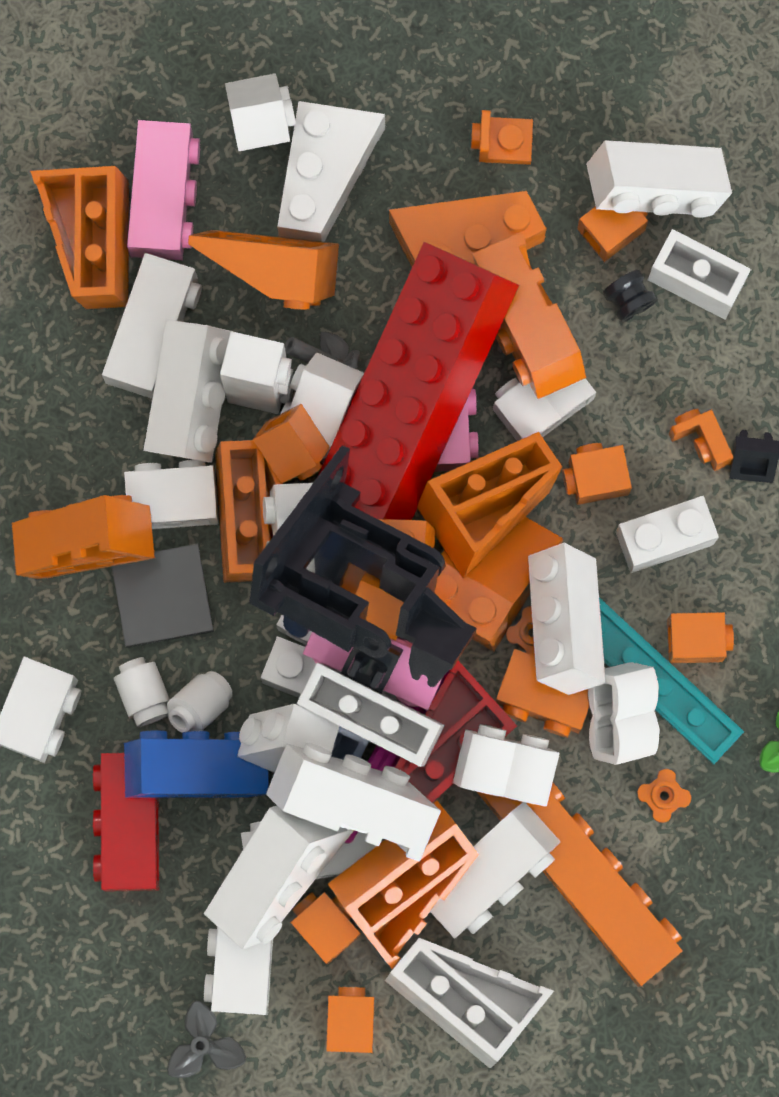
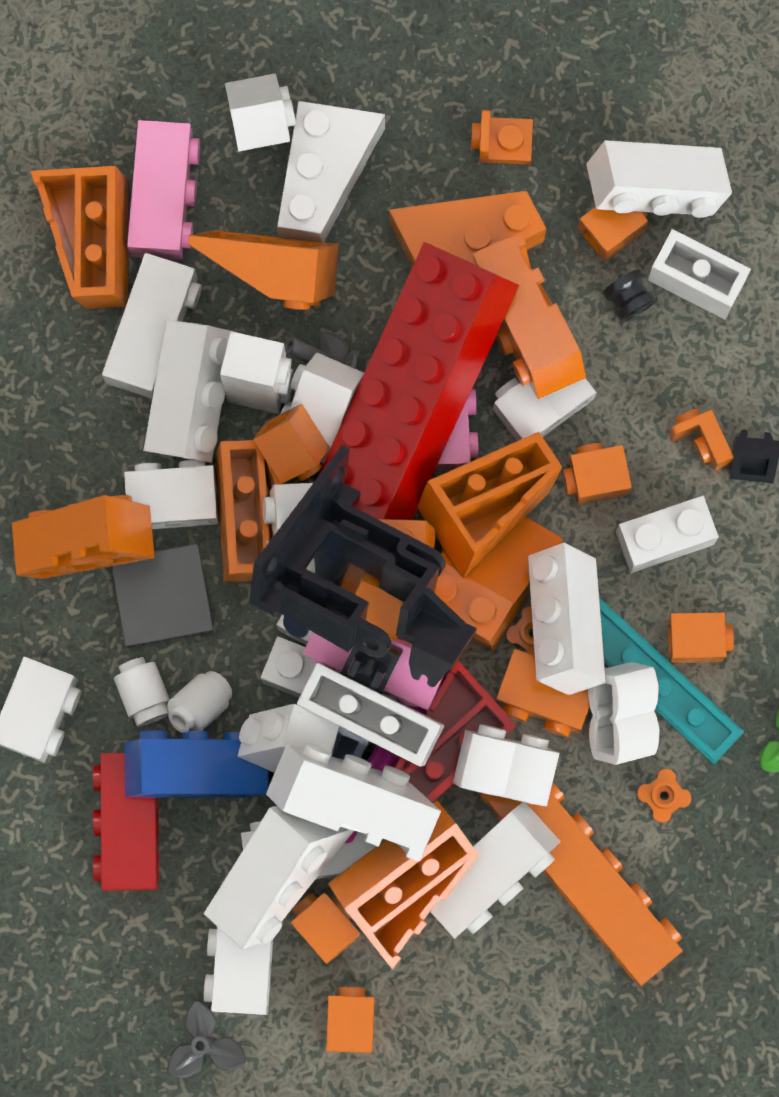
white wedge [385,938,554,1068] -> none

